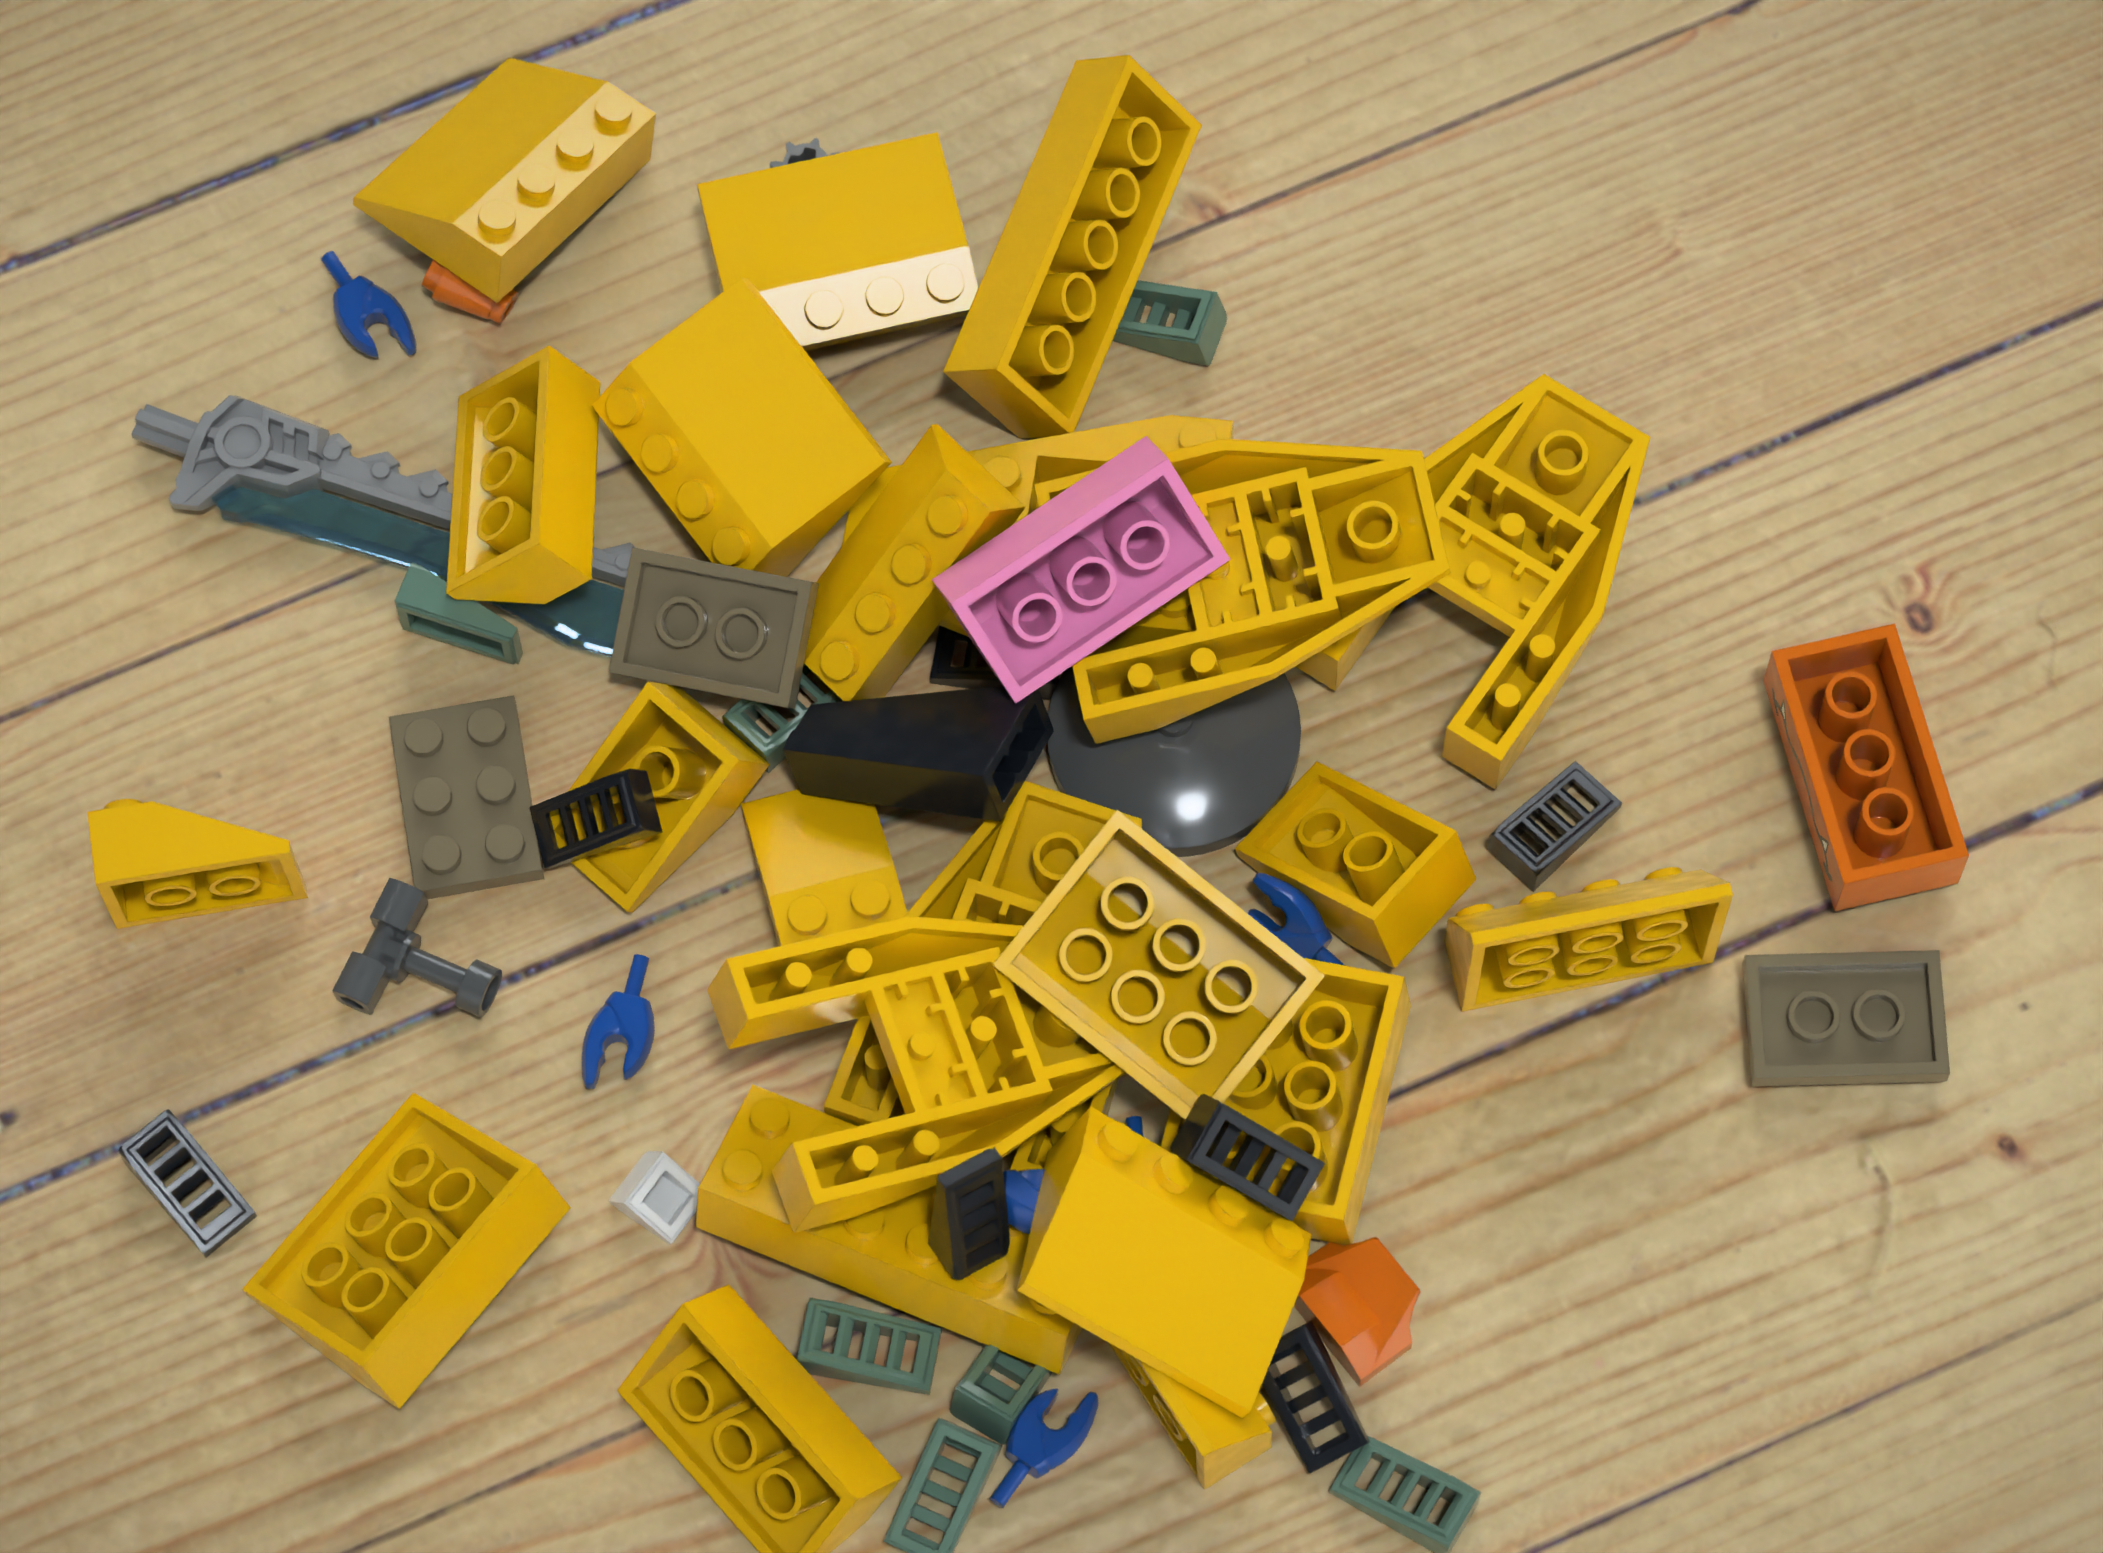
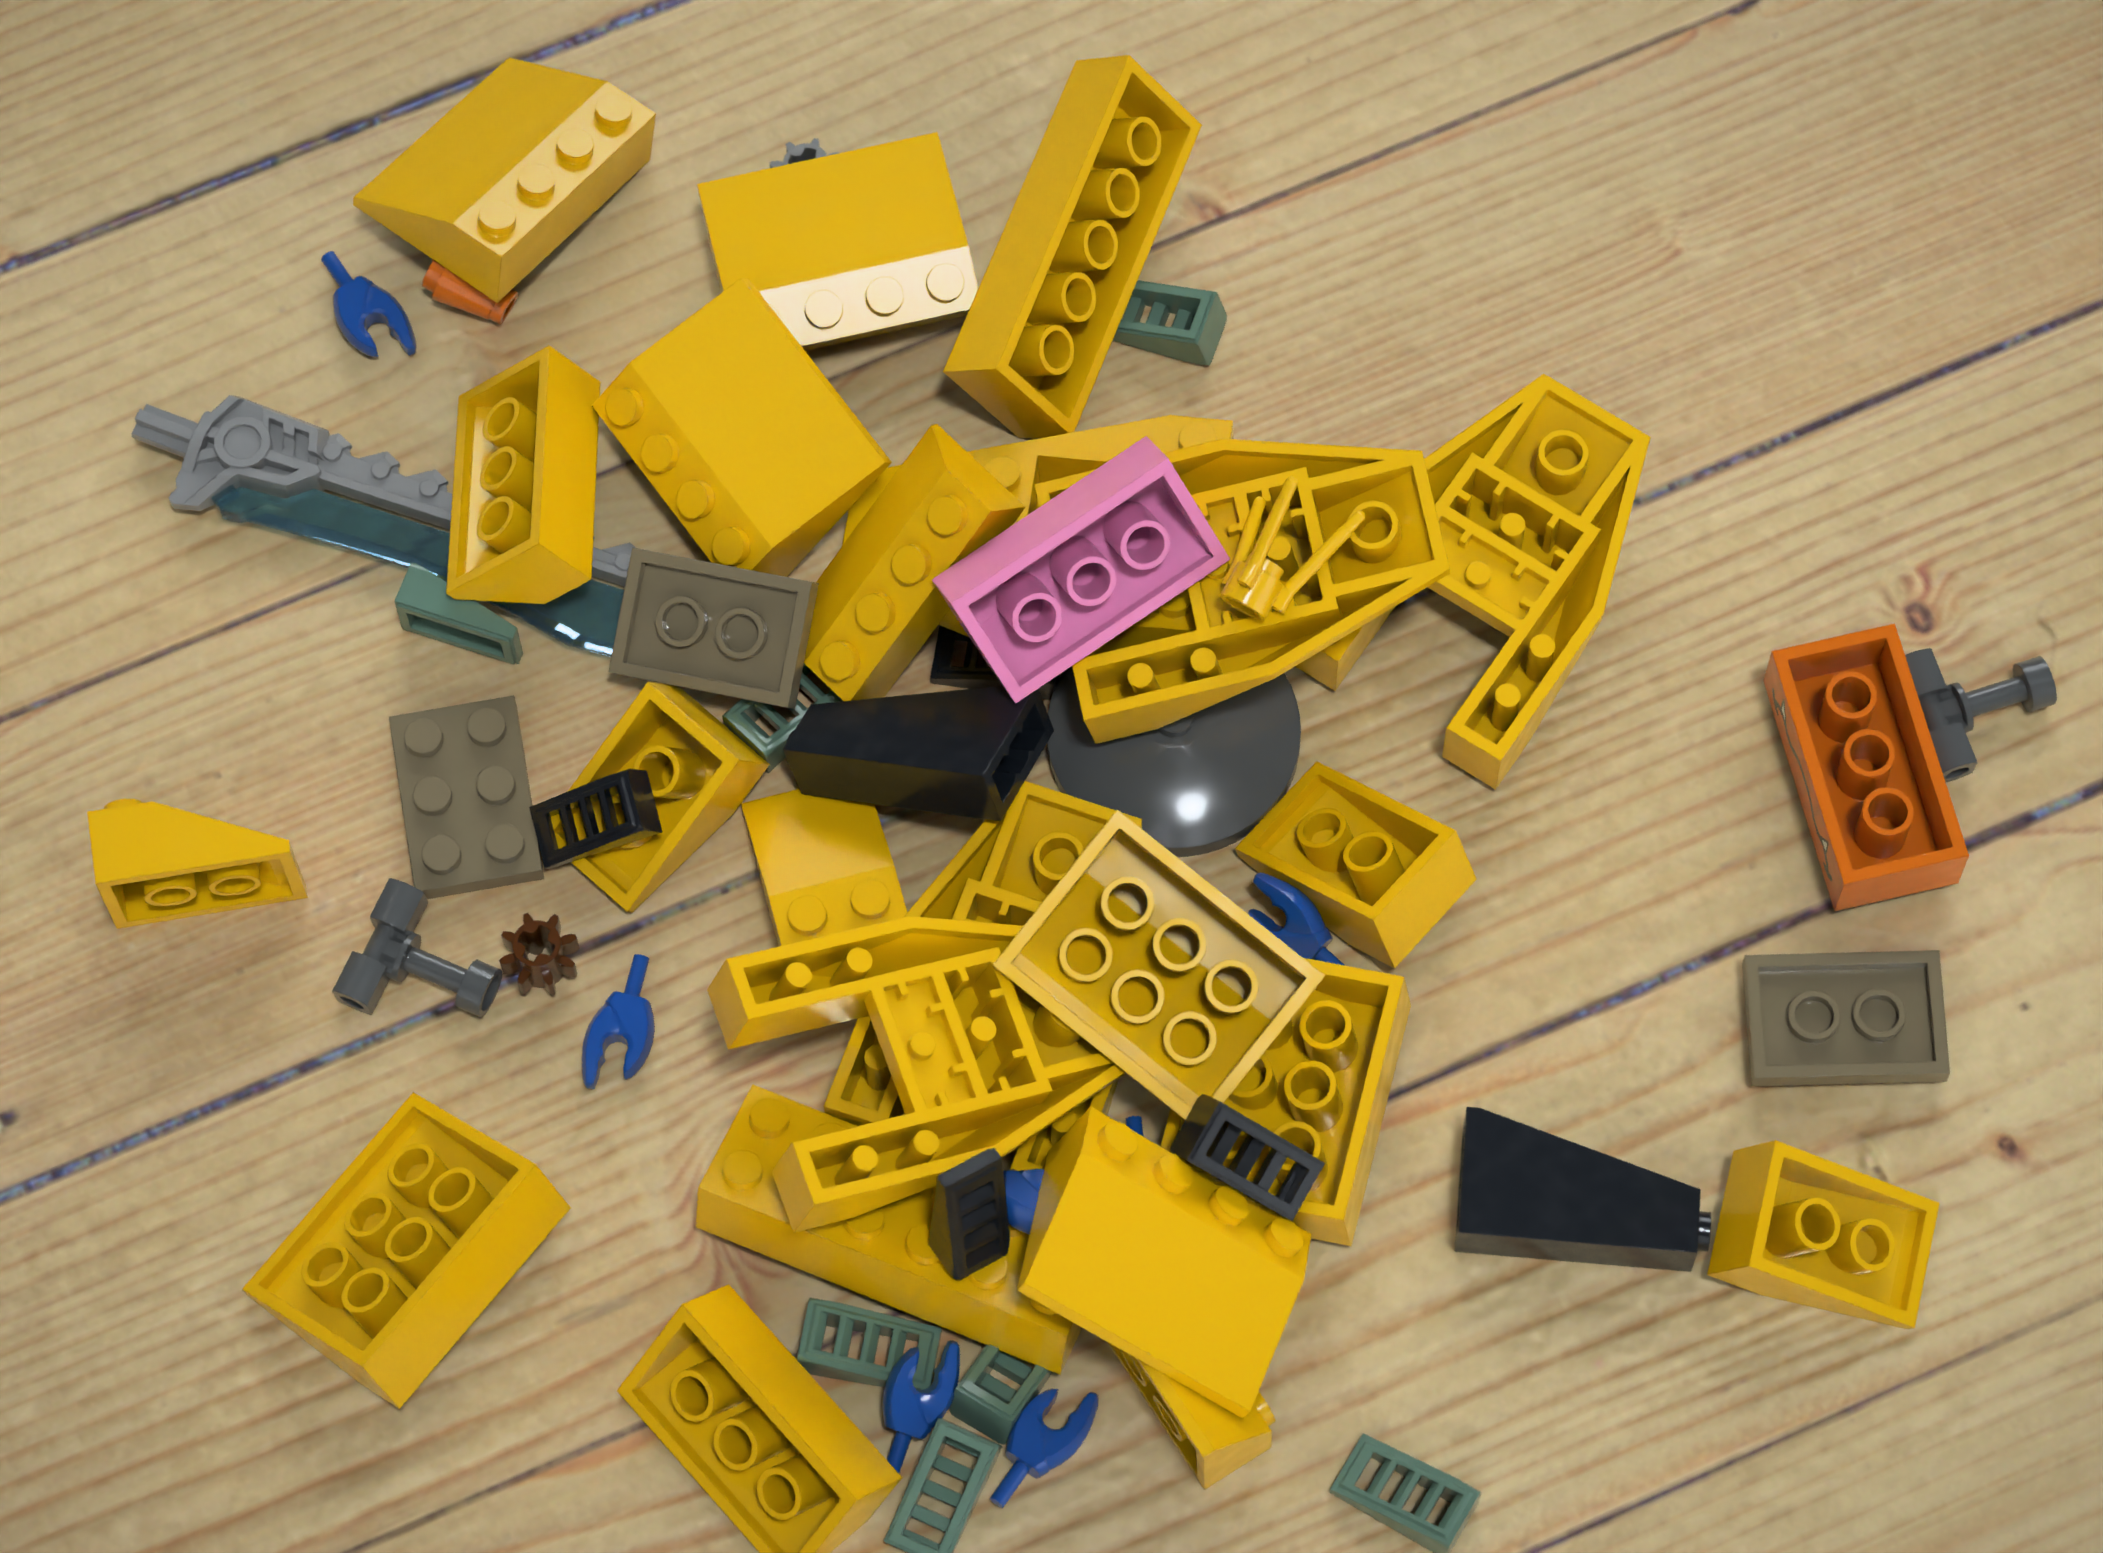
slope [118,1109,257,1257] -> none
white slope [609,1151,700,1244] -> none
black slope [1262,1321,1370,1473] -> none
orange slope [1294,1237,1421,1387] -> none
yellow slope [1444,867,1733,1012] -> none
black slope [1487,761,1622,892] -> none
none -> reddish brown gear [499,913,580,996]
none -> blue hand [882,1341,960,1473]
none -> yellow plant [1219,476,1365,621]
none -> black slope [1454,1107,1711,1272]
none -> yellow slope [1707,1140,1940,1329]
none -> dark grey bar [1905,648,2057,782]

